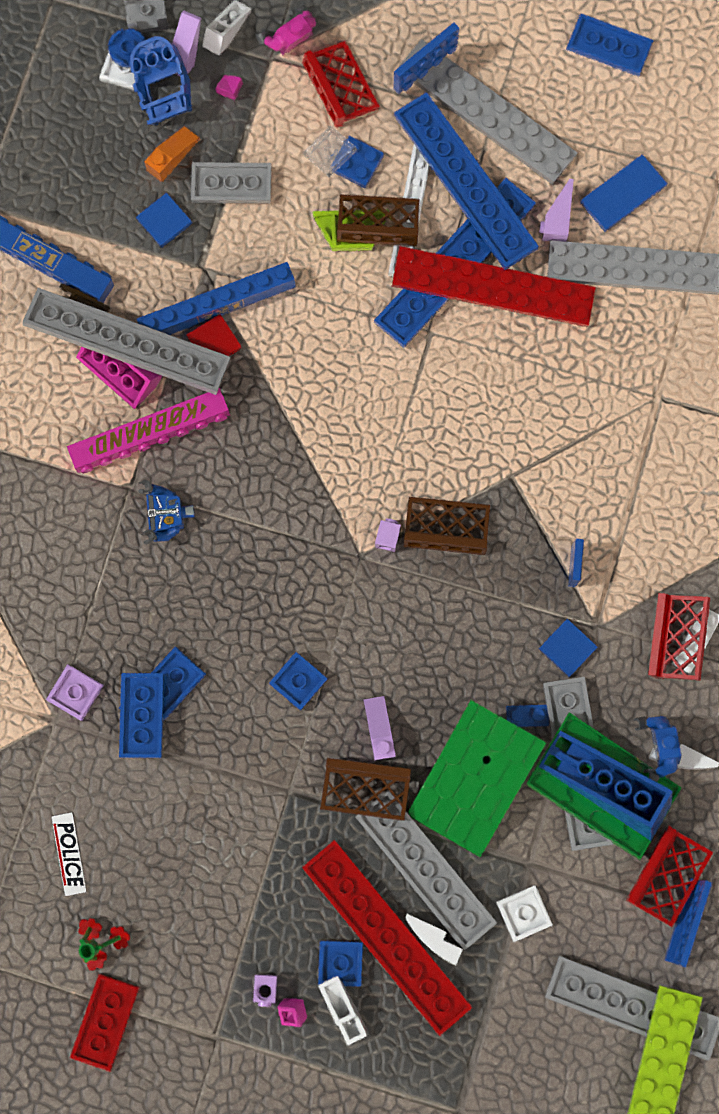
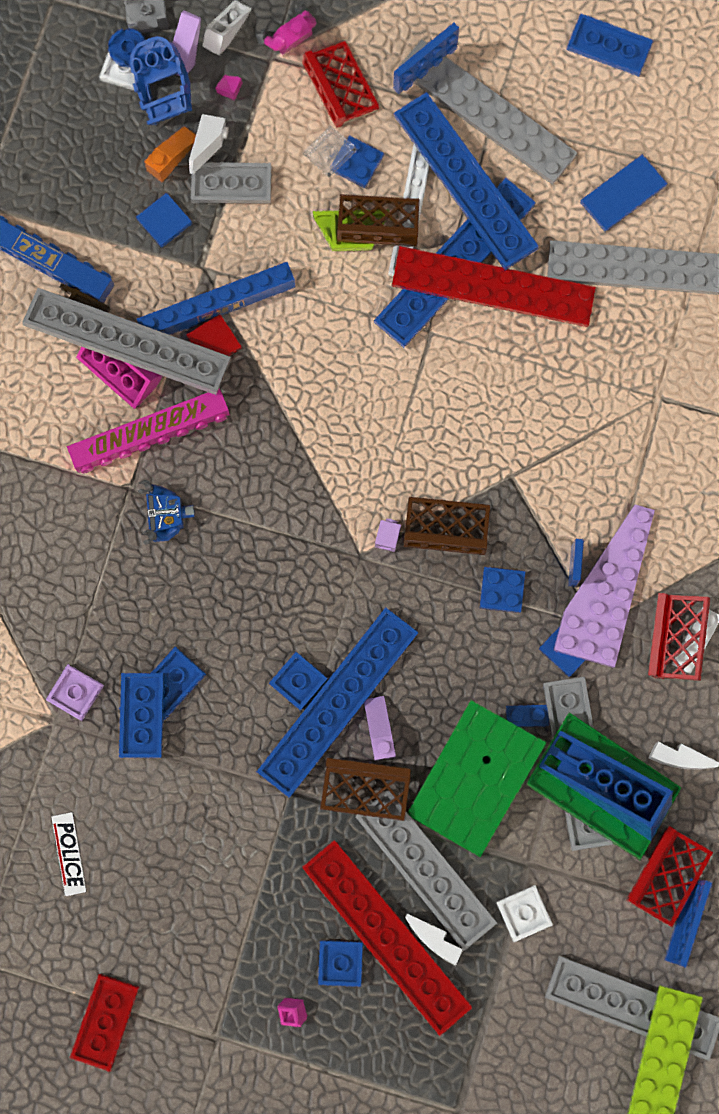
red plant [78,918,130,971] -> none
lavender brick [253,974,278,1007] -> none
white slope [318,976,369,1045] -> none
lavender slope [539,179,574,242] -> none
blue torso [633,716,682,781] -> none
none -> white slope [189,114,229,174]
none -> blue plate [256,607,418,798]
none -> blue plate [479,567,525,613]
none -> lavender wing [553,505,655,668]

